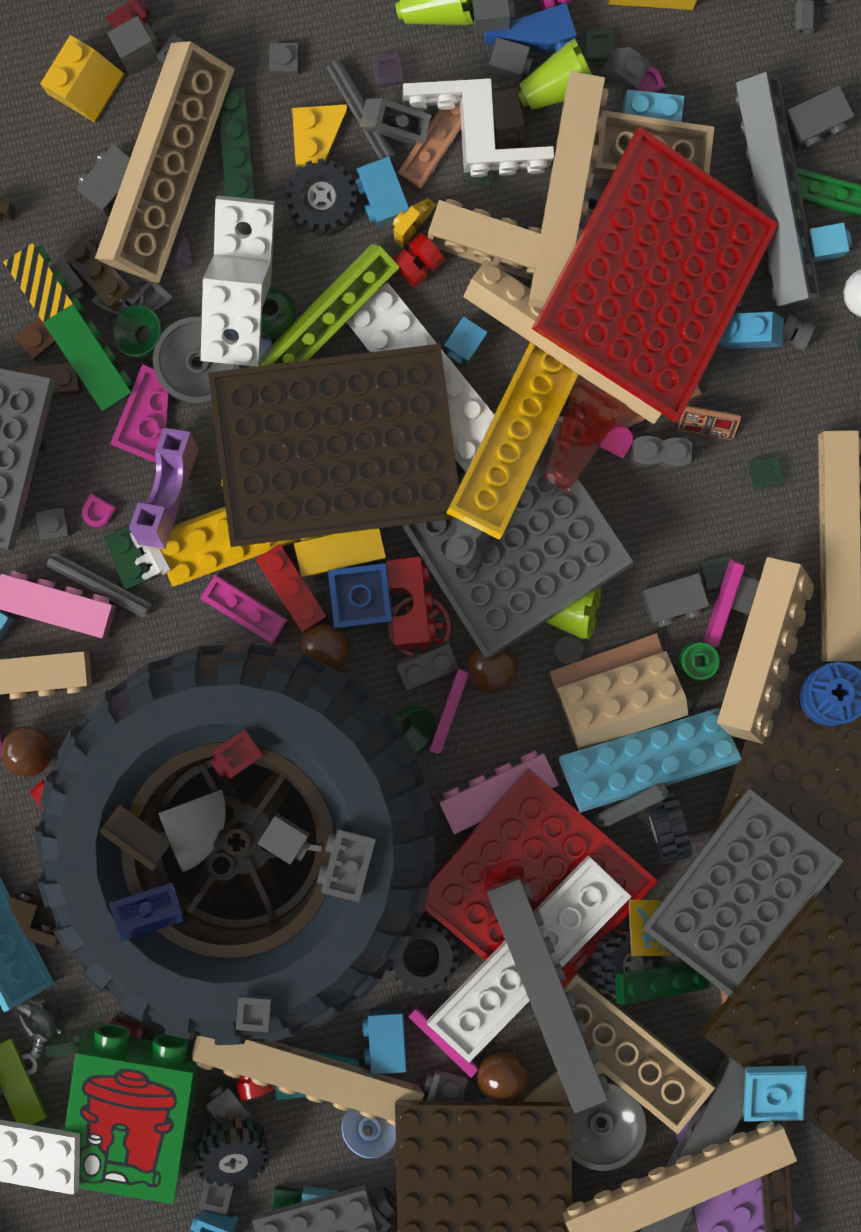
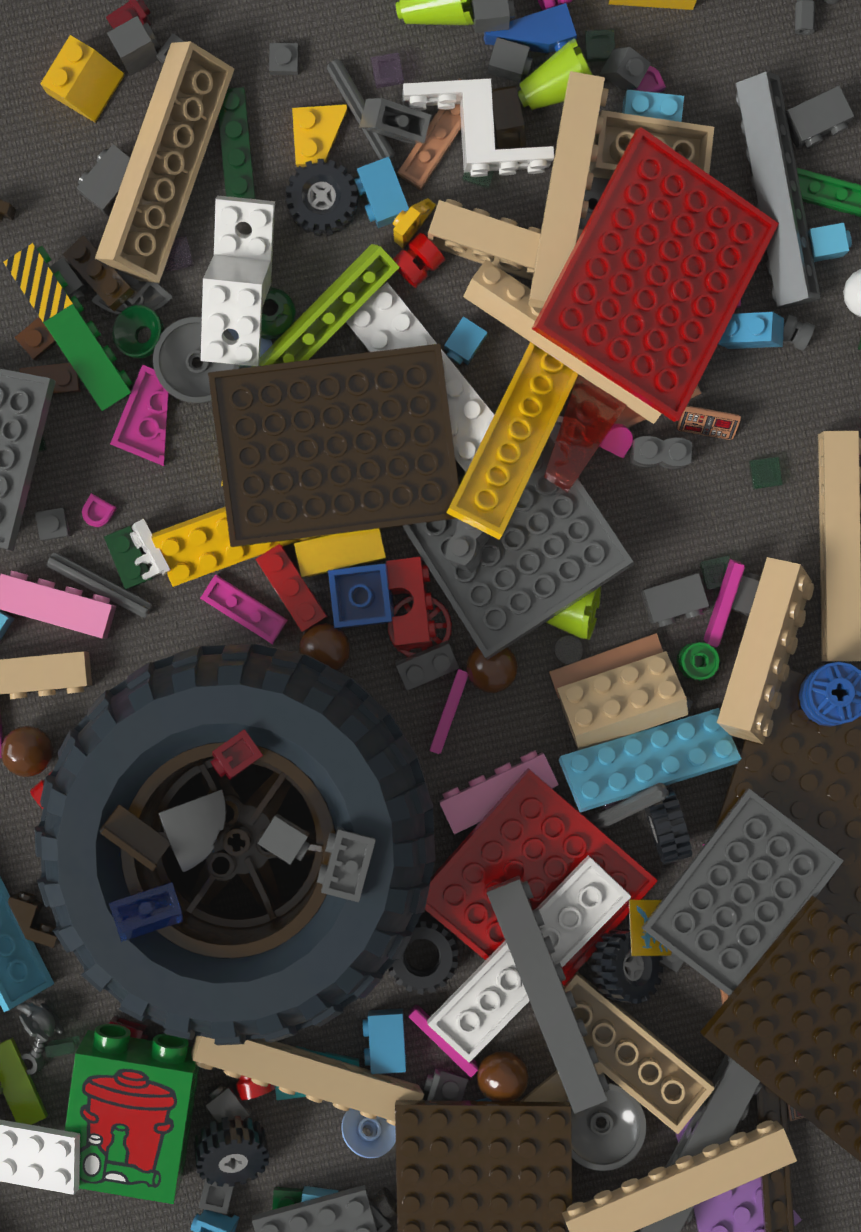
medium lavender arch [129,428,199,549] -> none
dark grey plate [236,995,272,1032] -> none
dark green piece [394,705,435,754] -> none
dark green plate [615,961,711,1005] -> none
medium azure tile [743,1066,807,1121] -> none

